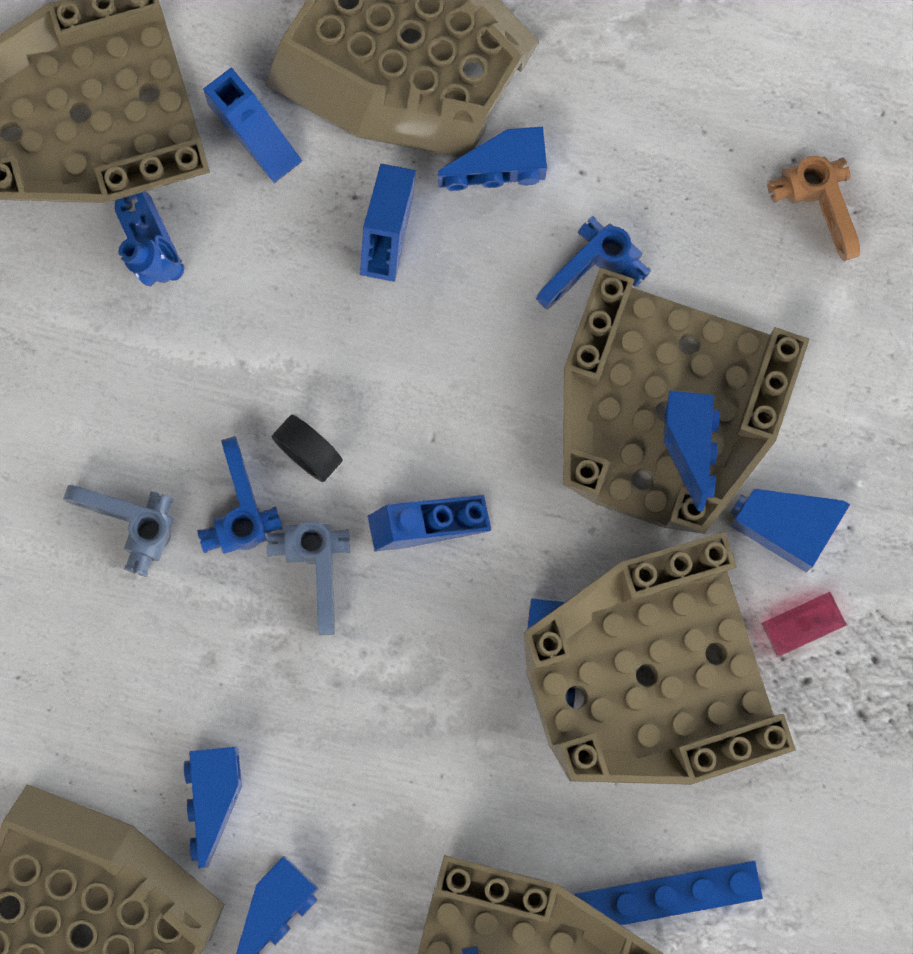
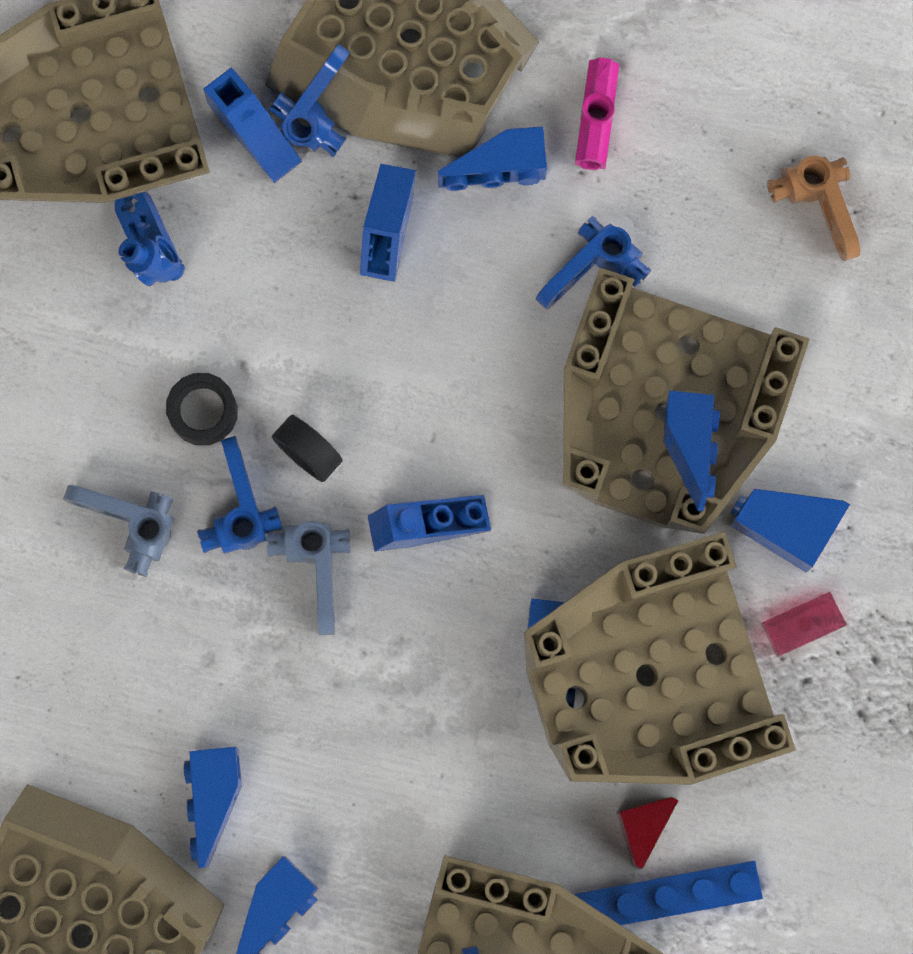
none -> black tyre [166,373,238,445]
none -> blue piece [268,43,350,157]
none -> dark pink piece [575,57,620,171]
none -> dark red slope [617,797,679,869]

